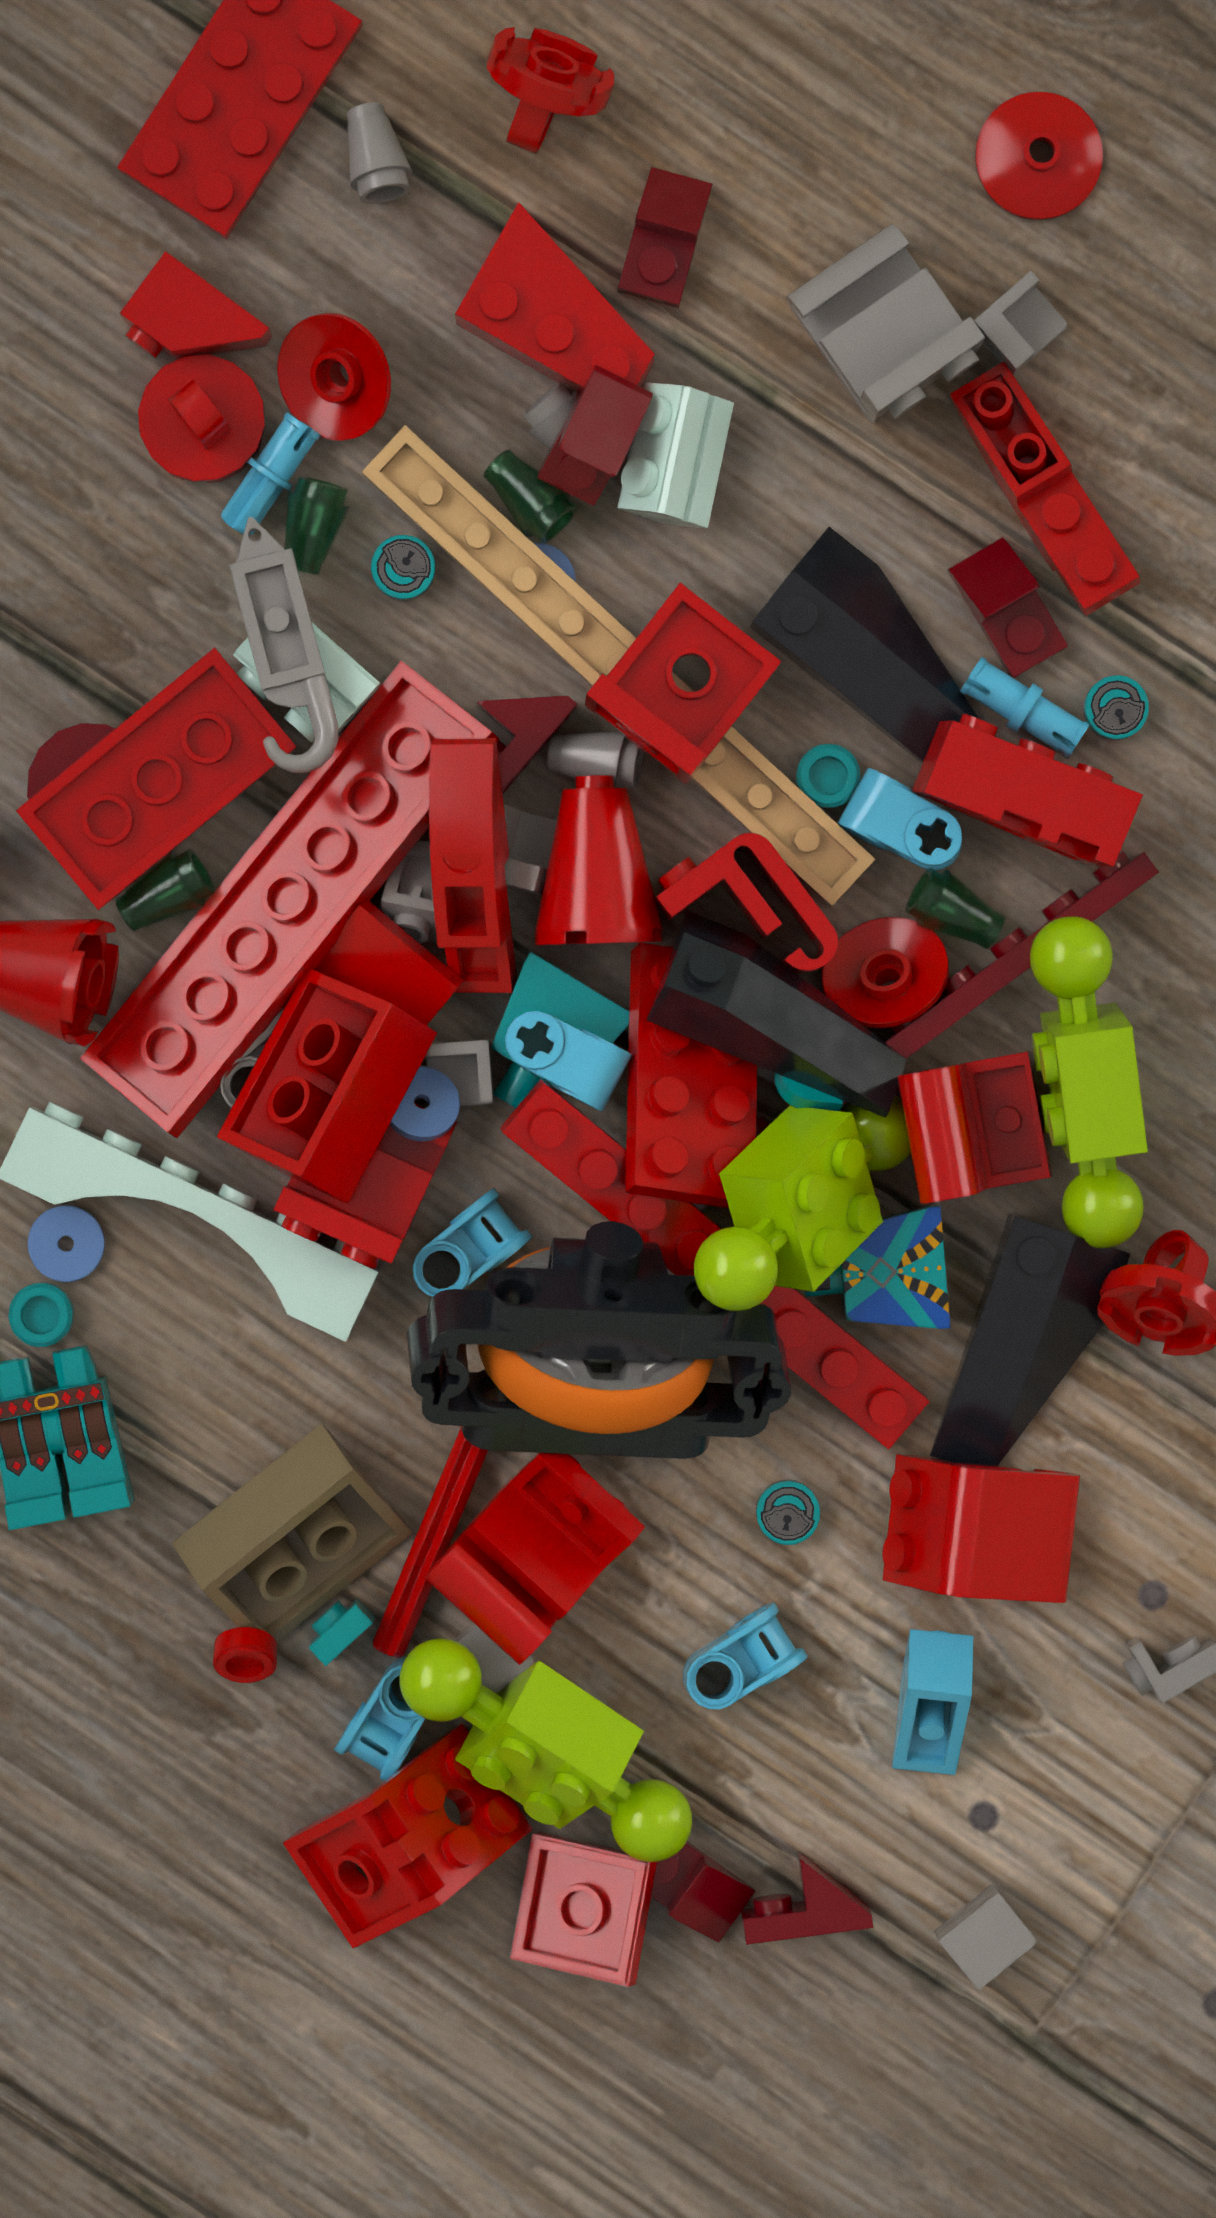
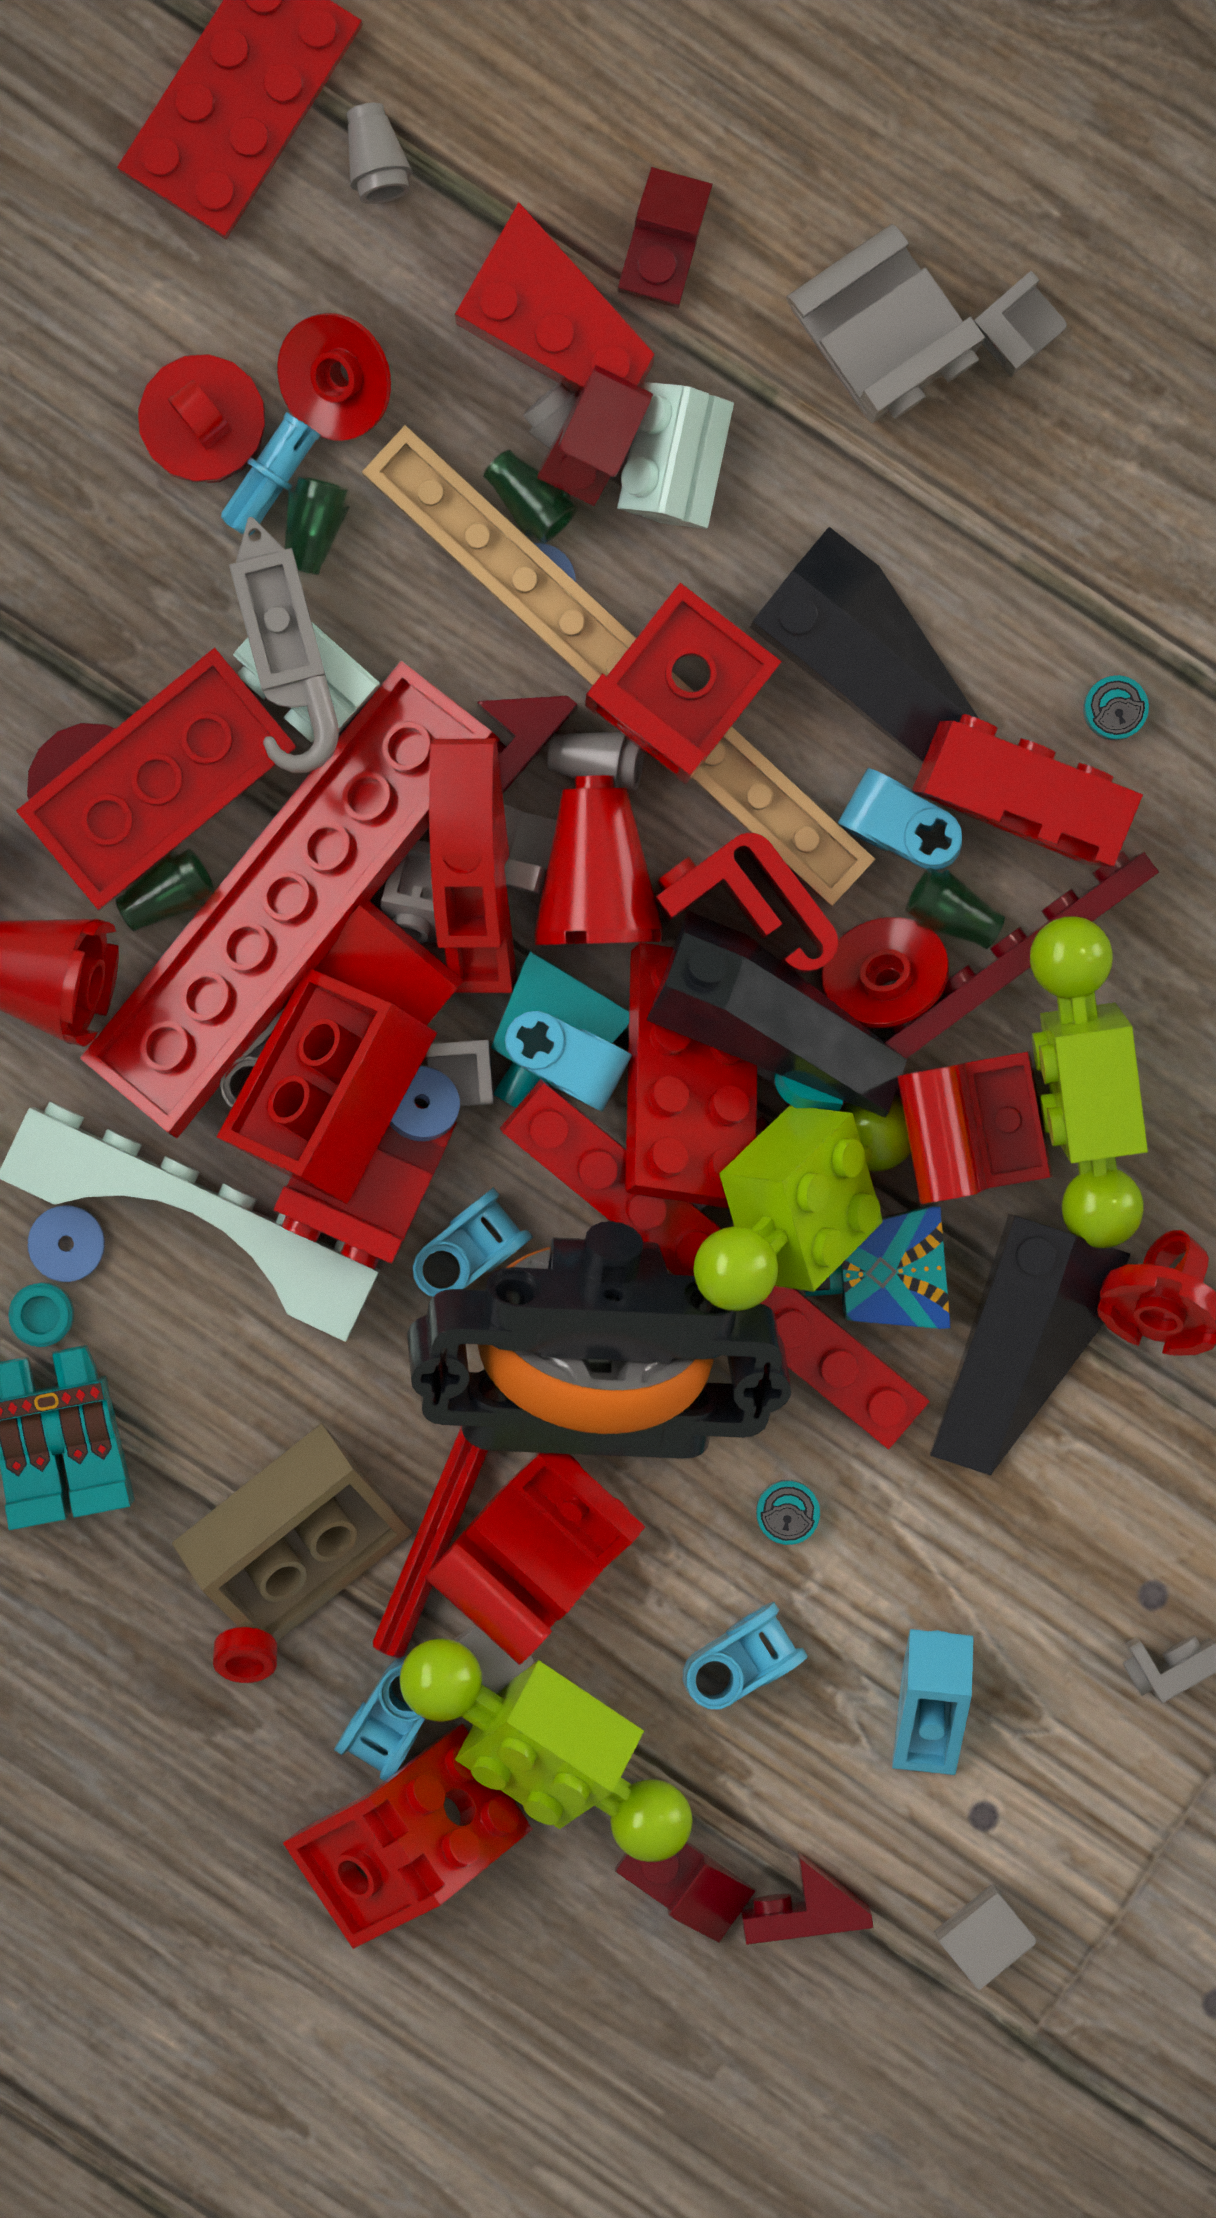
red slope [120,251,273,360] -> none
teal plate [308,1598,375,1666] -> none
tile [371,535,436,601] -> none
red tile [486,27,615,154] -> none
tile [510,1832,657,1987] -> none
teal tile [796,744,860,809] -> none
red piece [882,1454,1080,1603] -> none
dark red slope [947,537,1068,678] -> none
red slope [949,361,1140,617] -> none
medium azure pin [960,657,1090,759] -> none
red dish [975,92,1103,220] -> none

